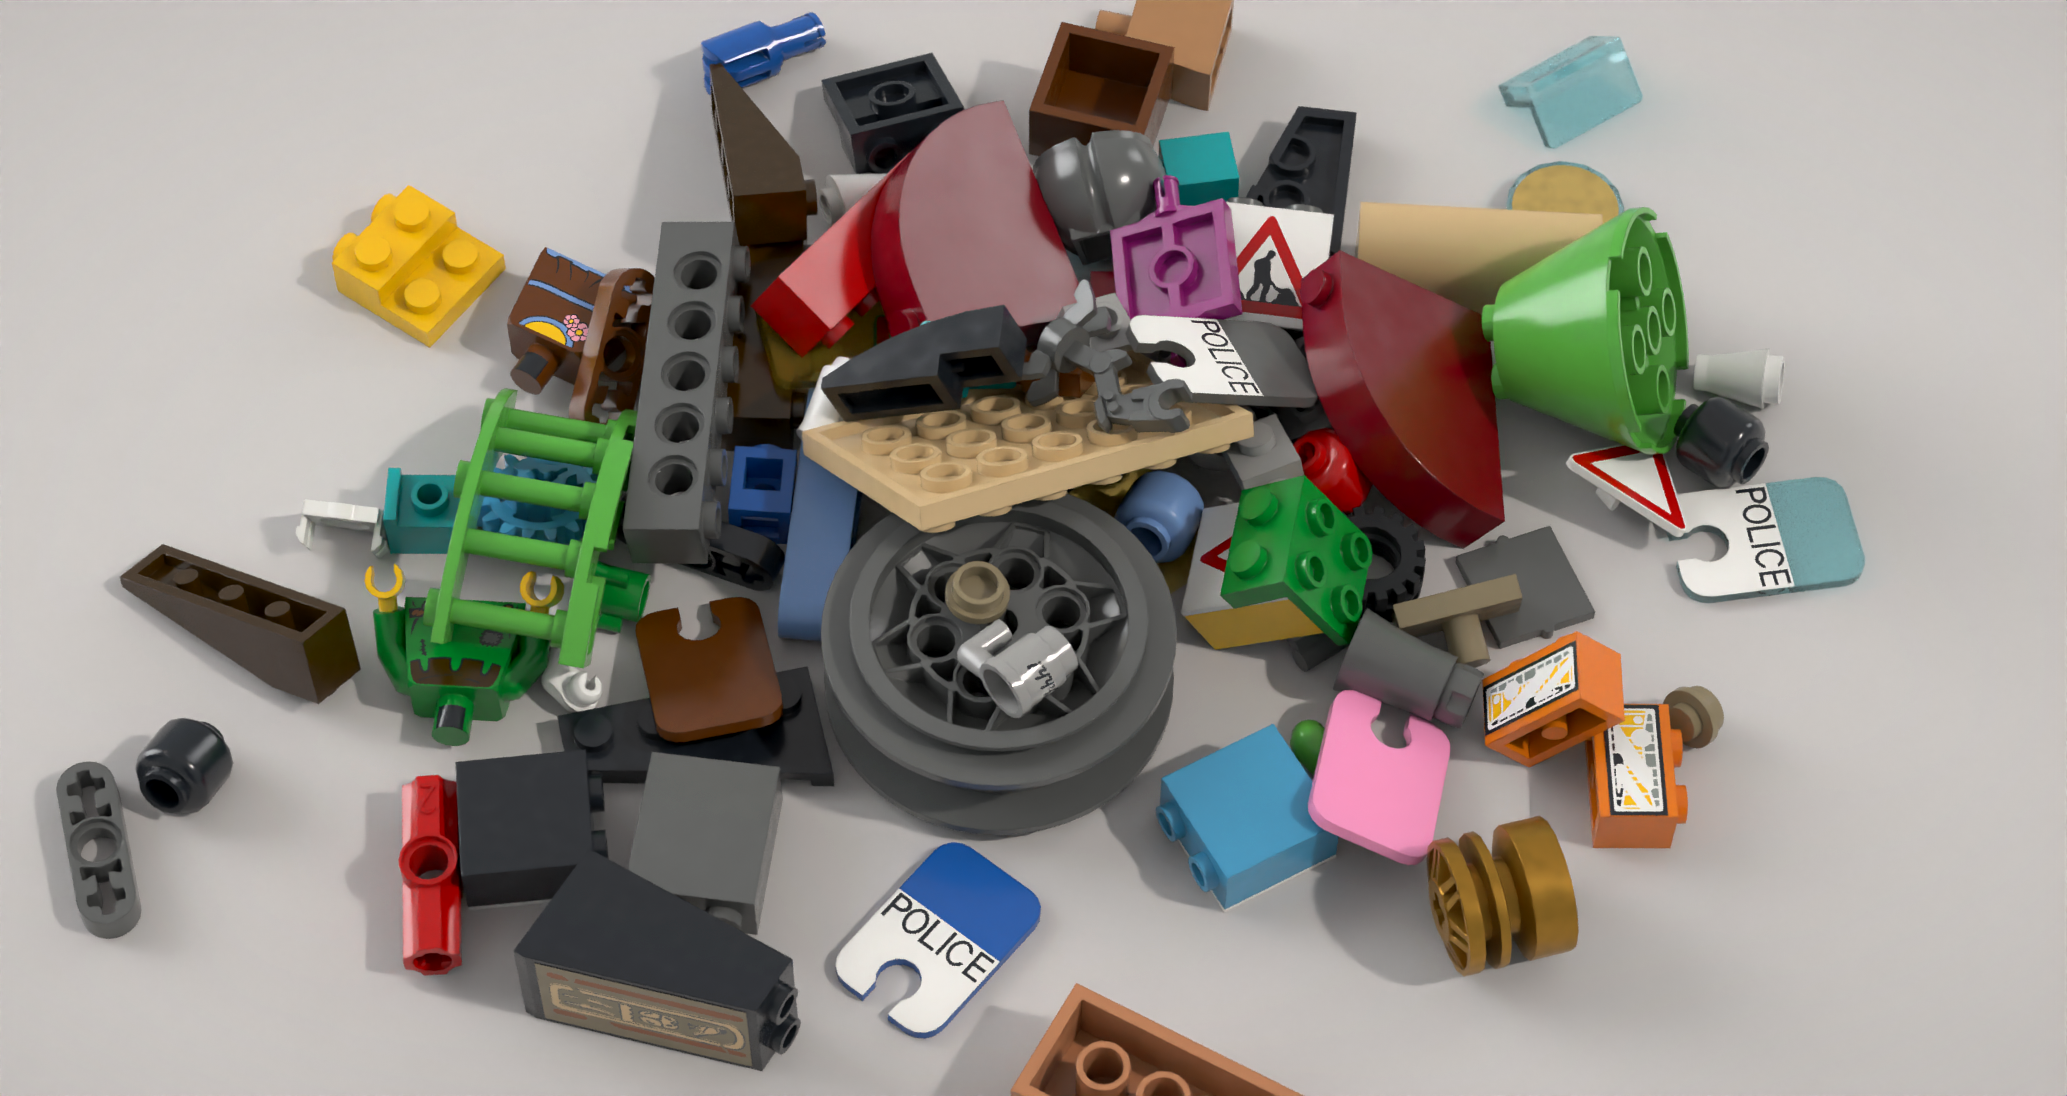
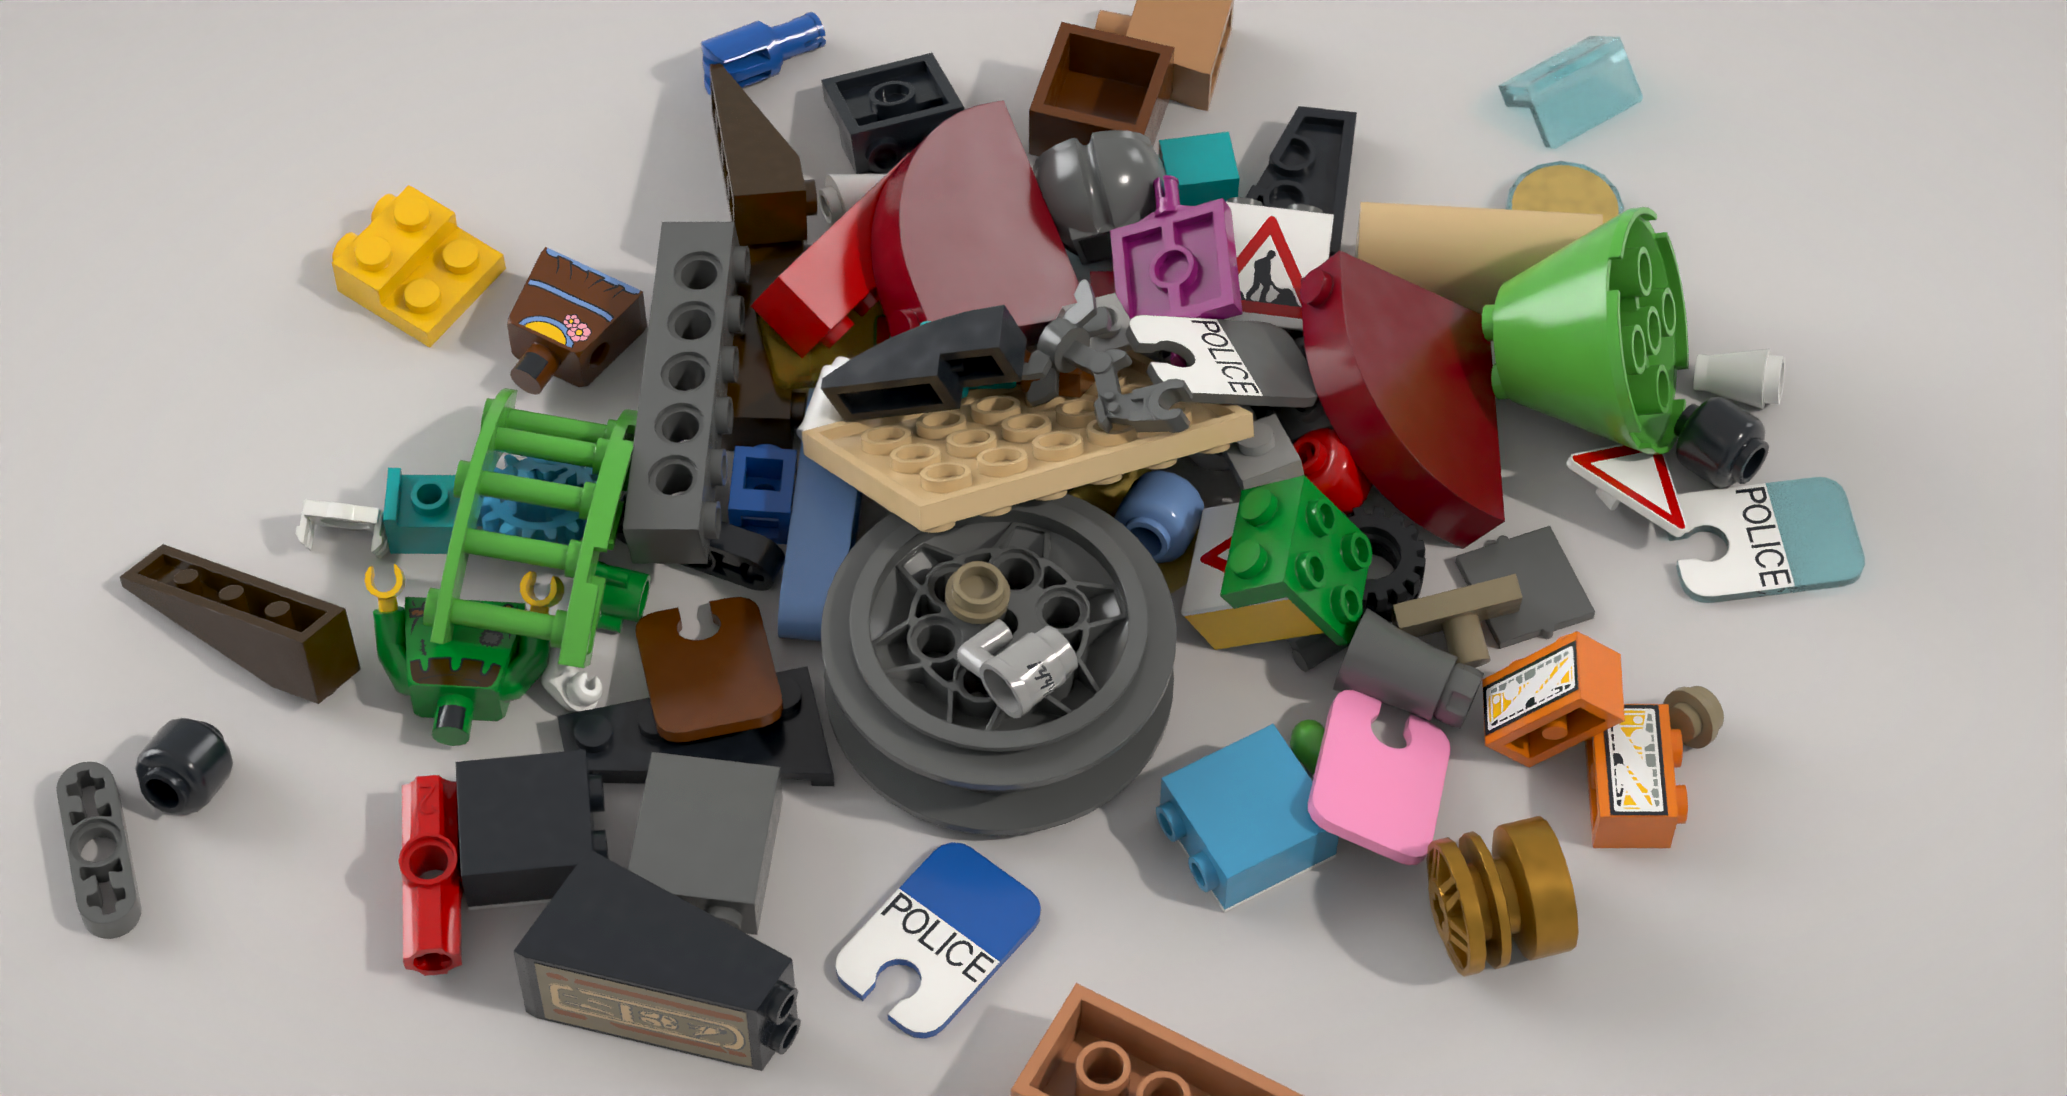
reddish brown beam [568,268,655,425] -> none

